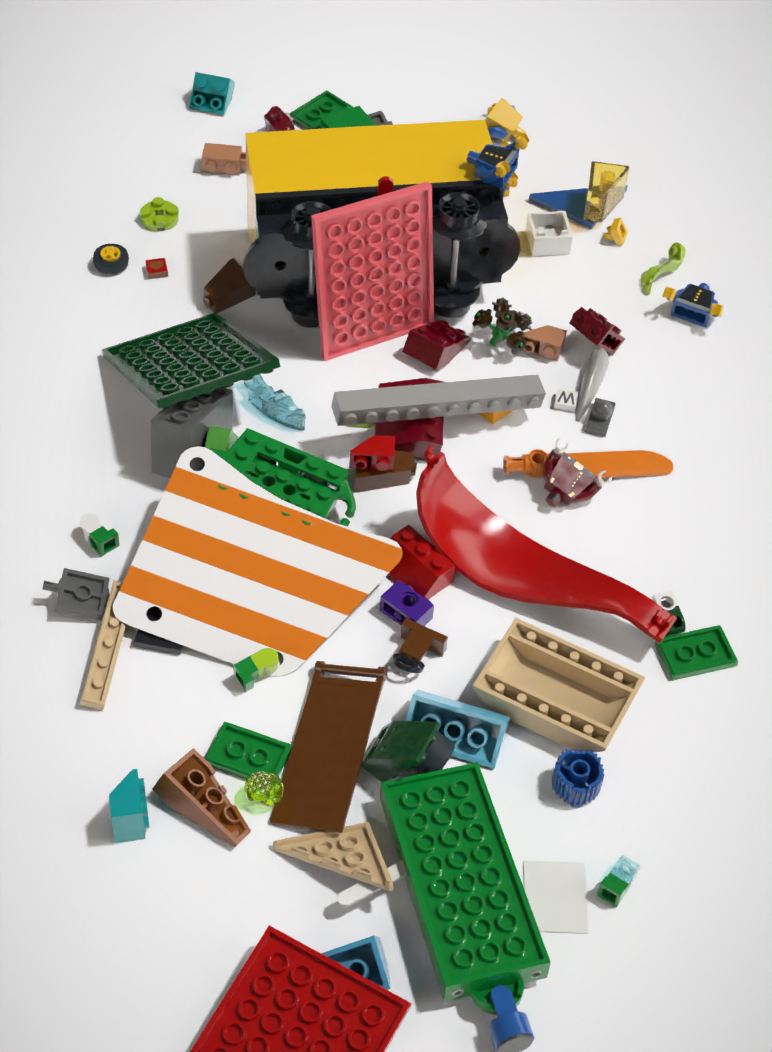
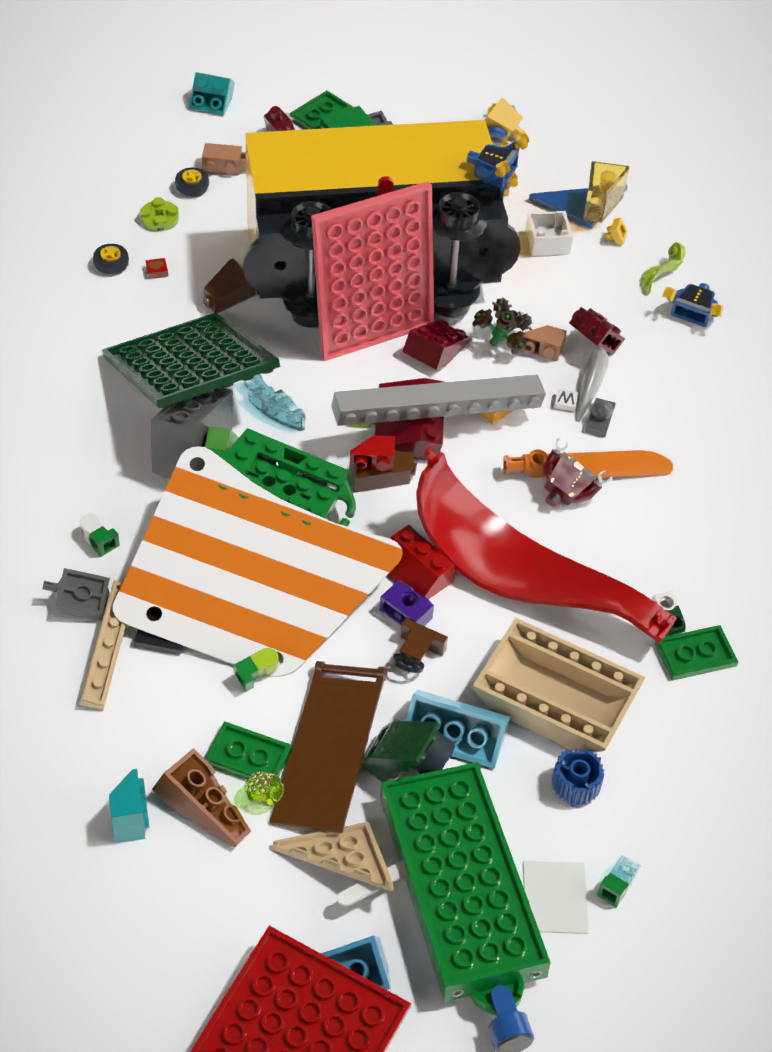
none -> black wheel [175,167,209,196]

